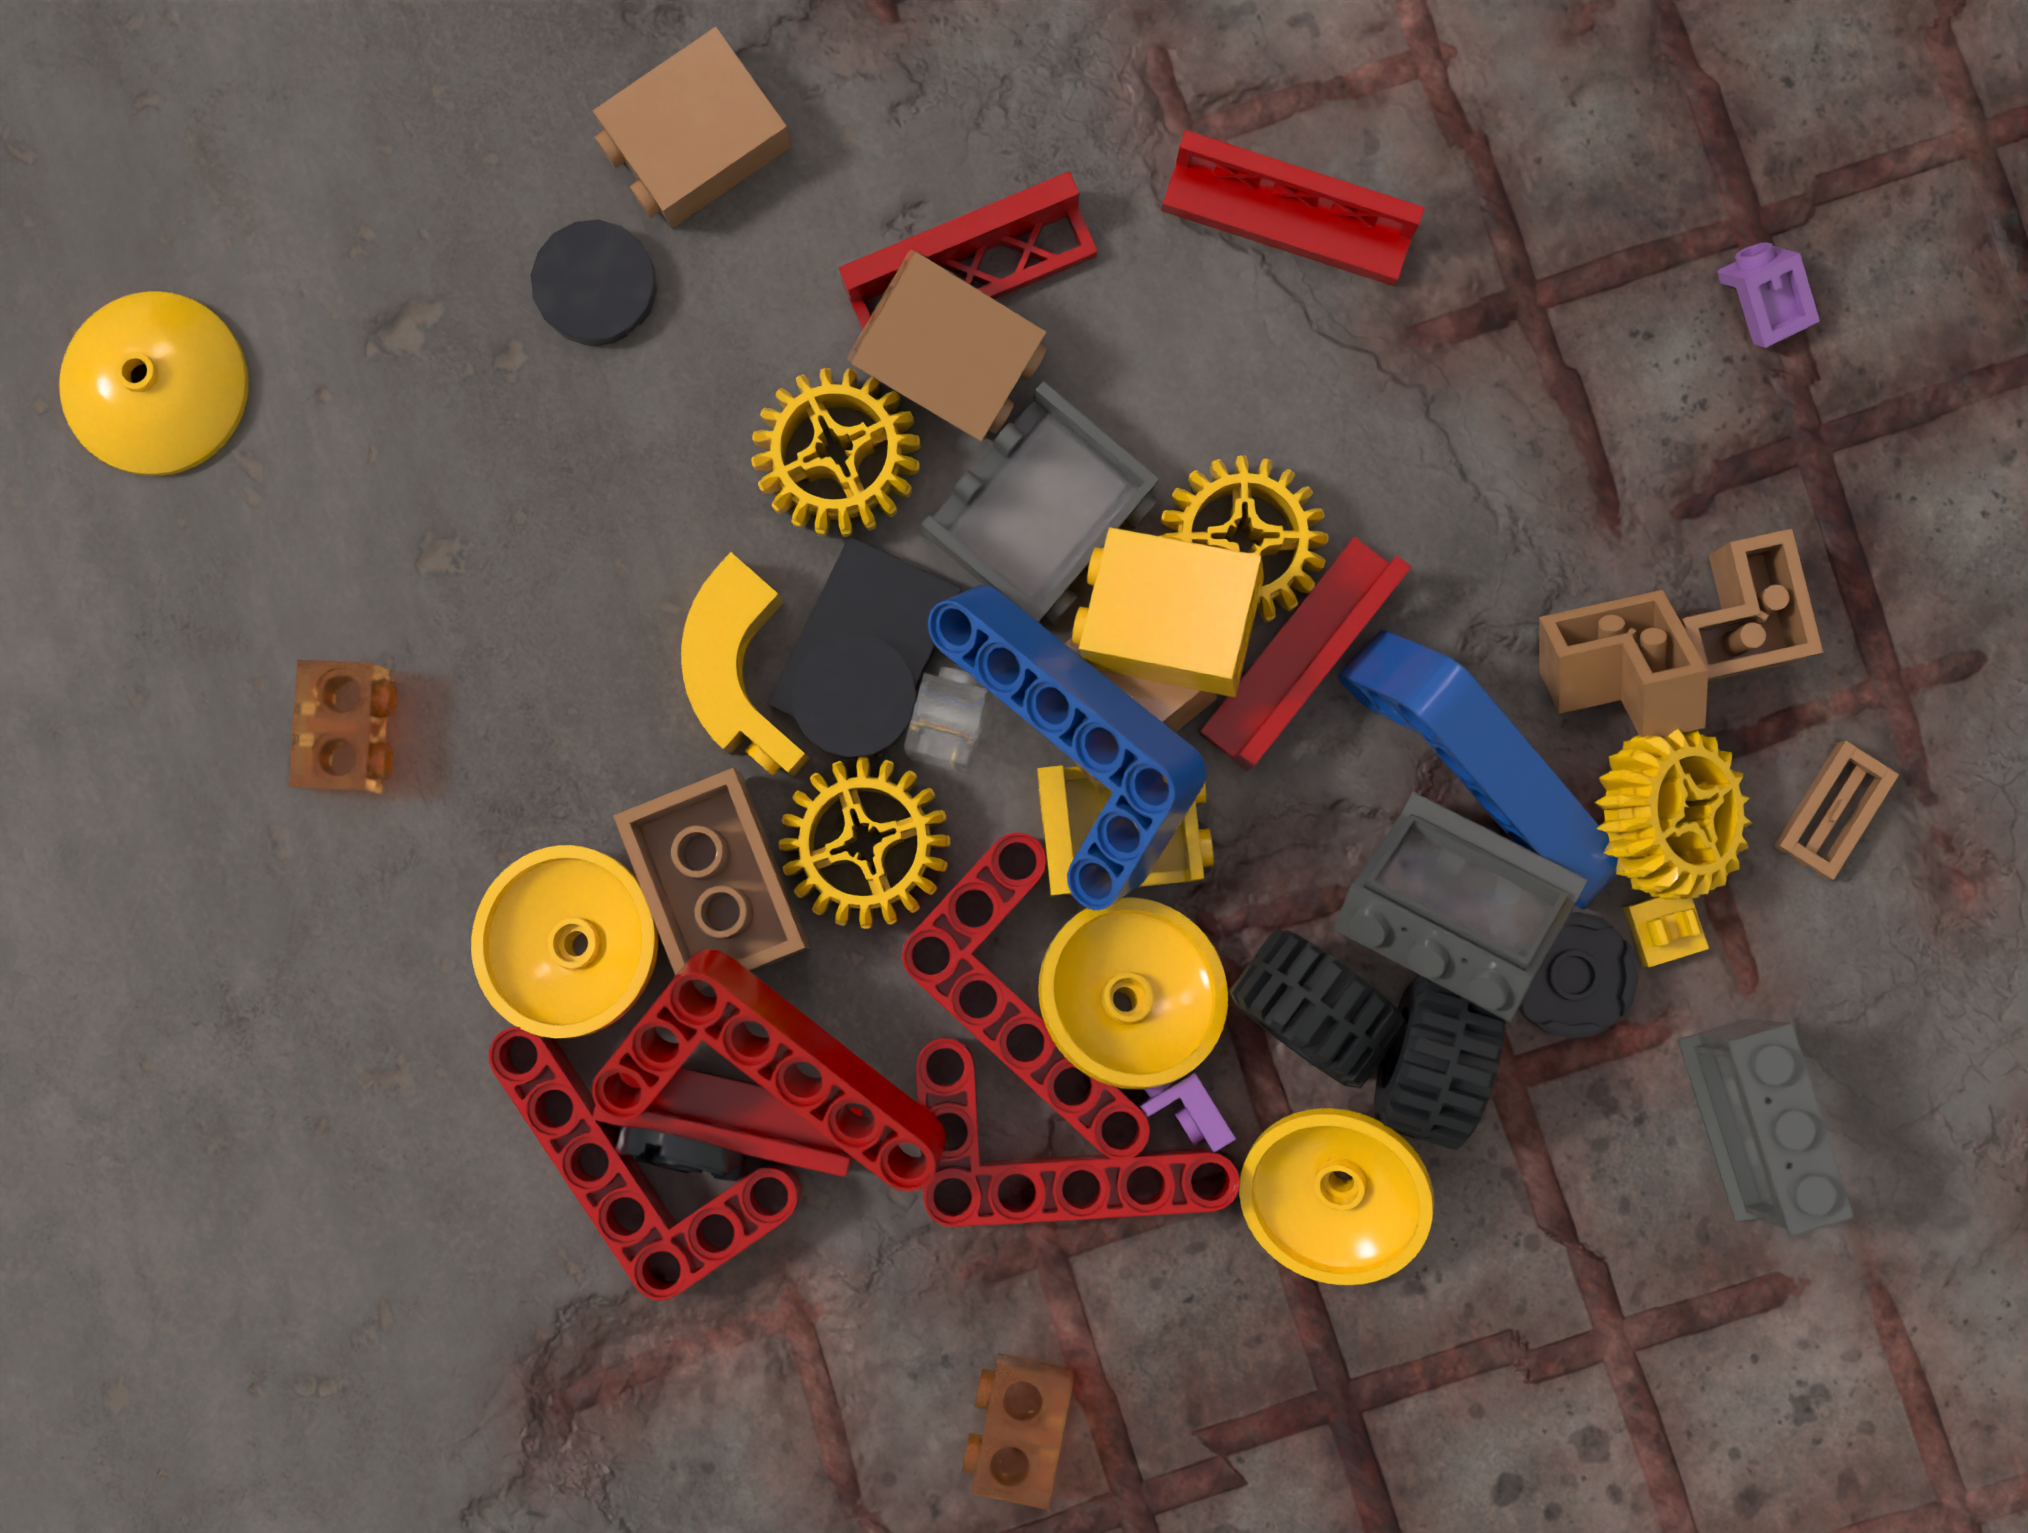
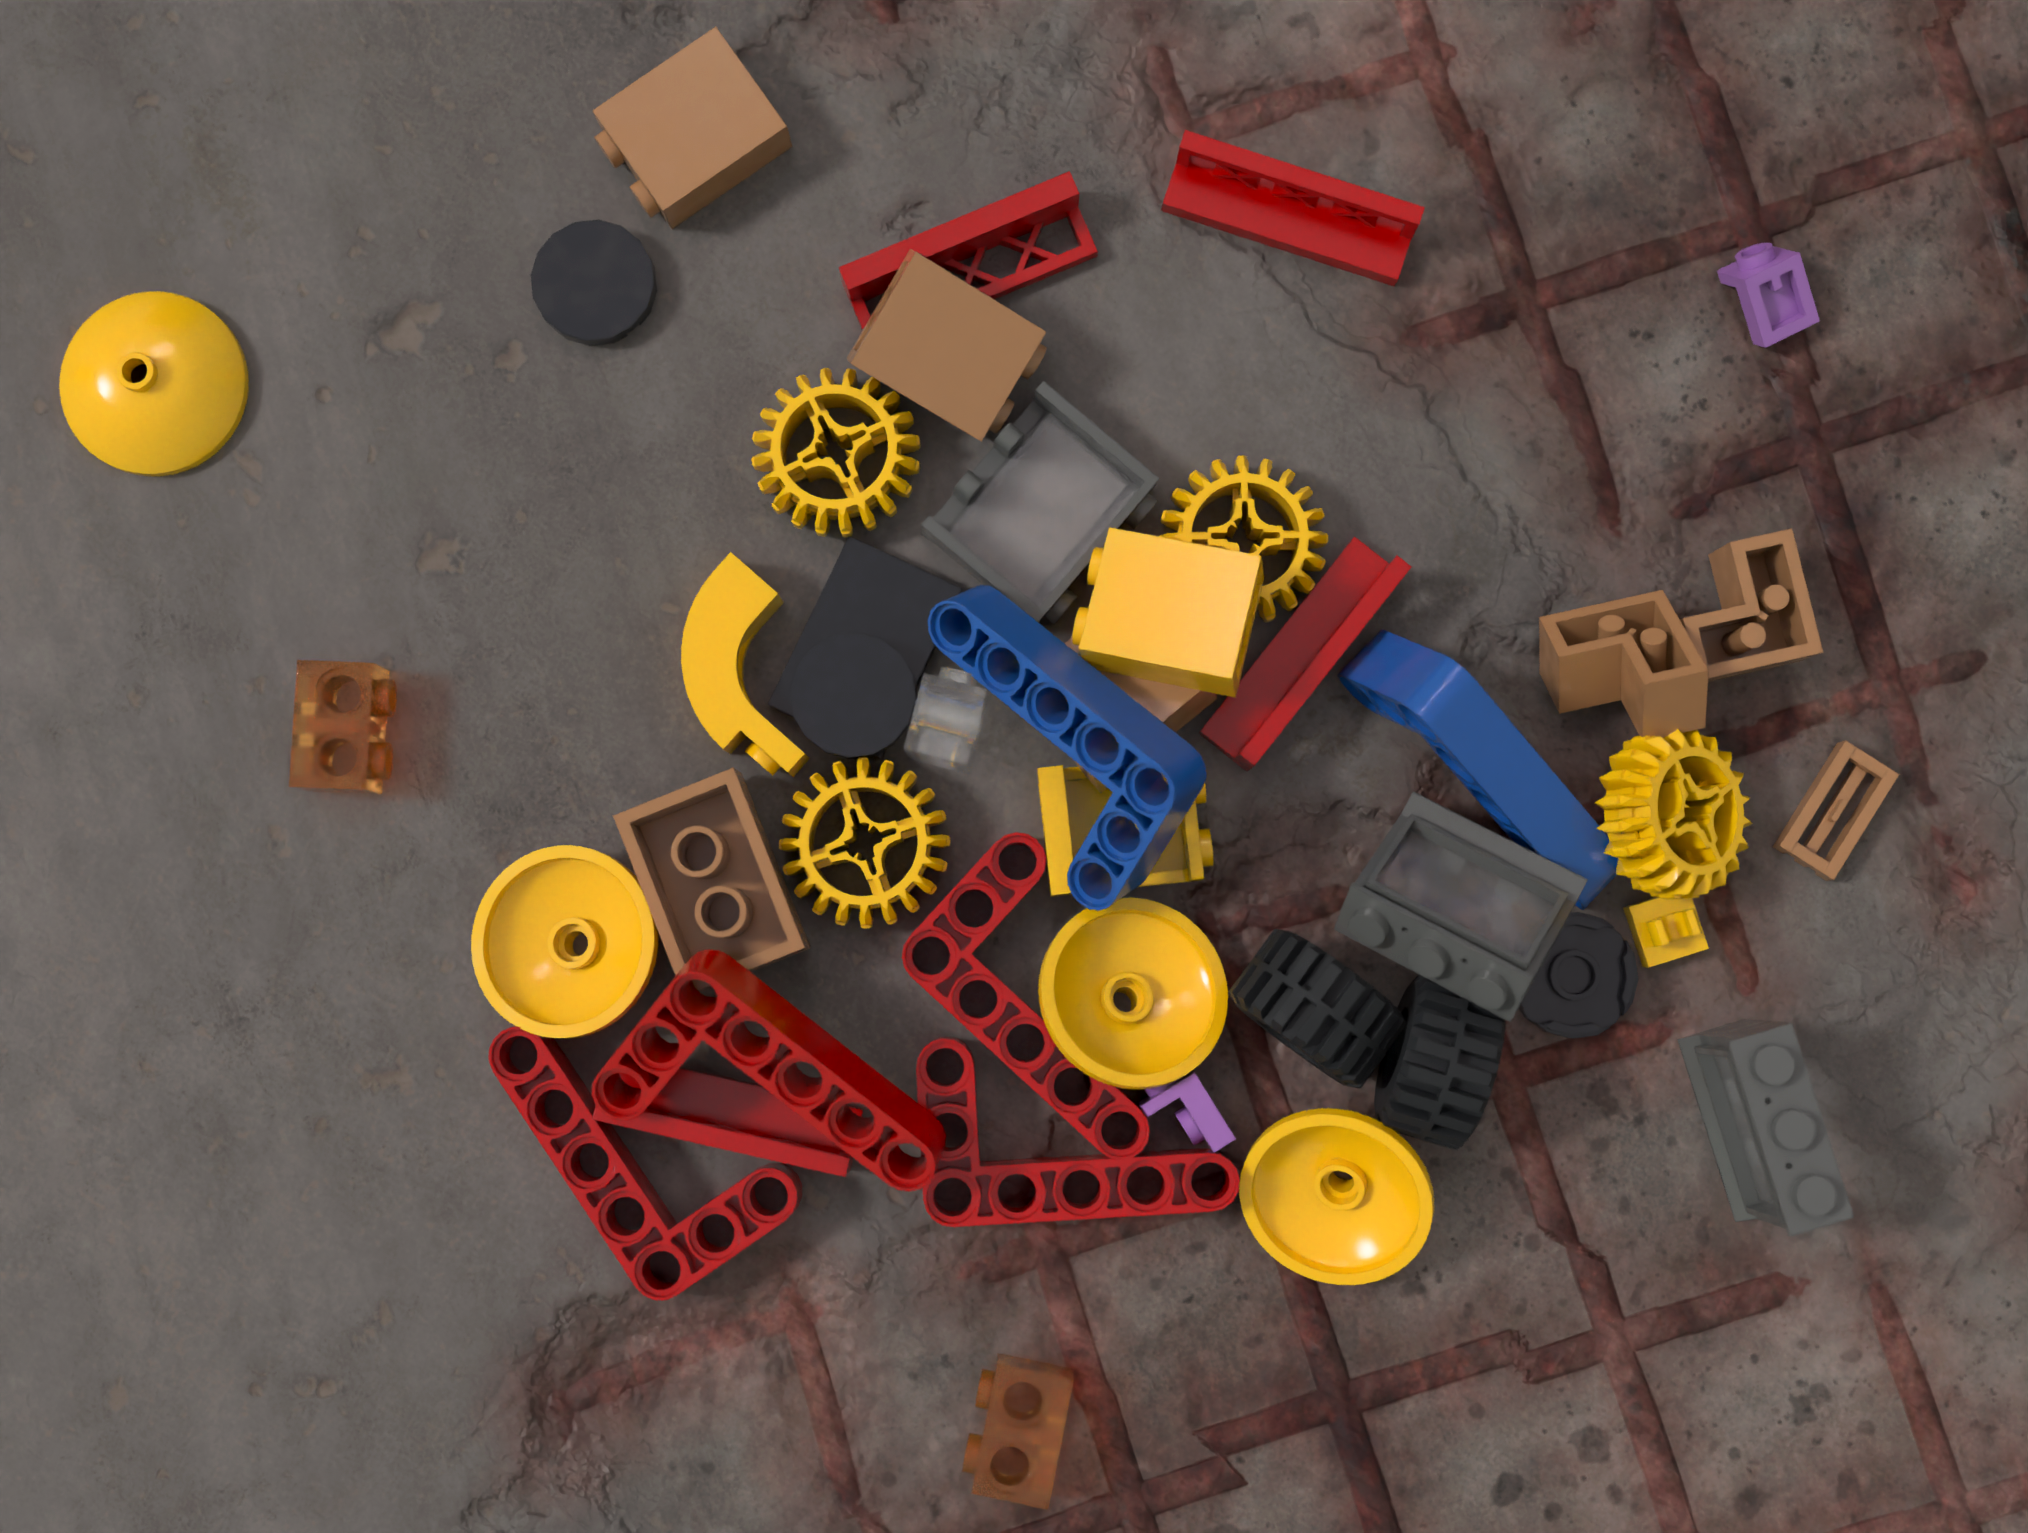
black tile [615,1126,747,1182] -> none

